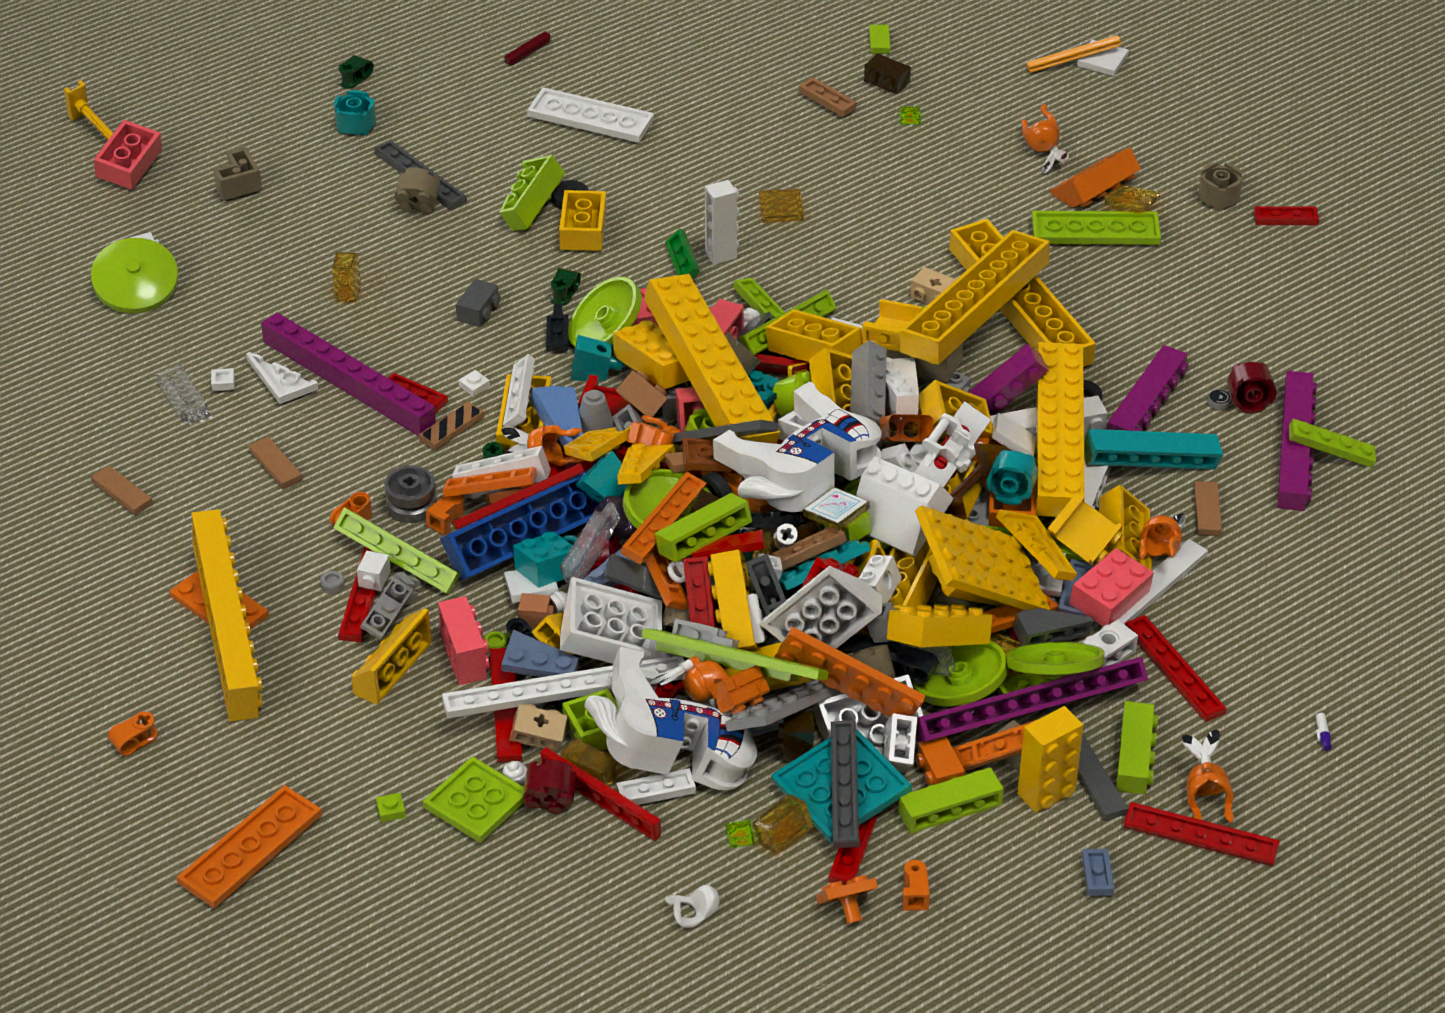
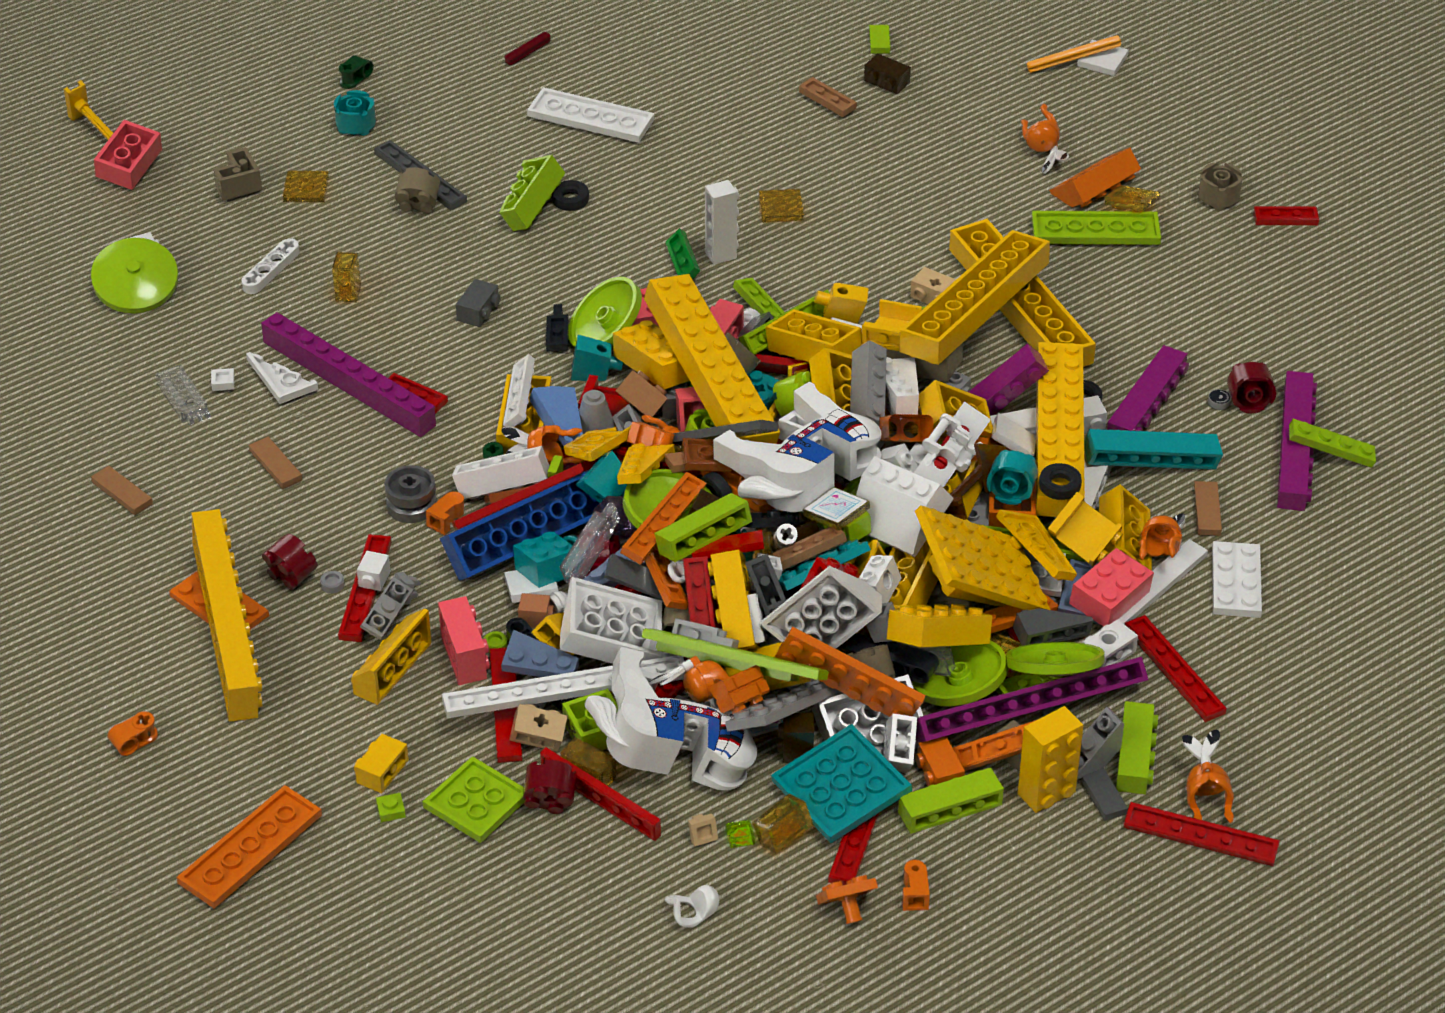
orange piece [329,492,373,525] -> none
lime plate [333,507,460,594] -> none
medium nougat tile [419,402,484,450] -> none
orange plate [442,467,537,498] -> none
white plate [459,370,490,397] -> none
white plate [502,761,526,785] -> none
dark green piece [551,268,581,306] -> none
yellow brick [559,190,607,251] -> none
white plate [616,768,696,805] -> none
dark grey tile [831,720,860,848] -> none
clear neon green tile [900,106,921,124] -> none
sand blue plate [1082,849,1114,896] -> none
piece [1316,712,1332,751] -> none
none -> white beam [242,239,299,294]
none -> dark red brick [262,534,318,590]
none -> clear yellow tile [283,170,329,203]
none -> yellow brick [354,733,409,794]
none -> lime tile [547,455,563,478]
none -> tan tile [688,813,718,847]
none -> yellow torso [814,283,869,324]
none -> black tyre [1039,463,1082,500]
none -> light grey slope [1077,707,1124,780]
none -> white plate [1212,541,1262,618]

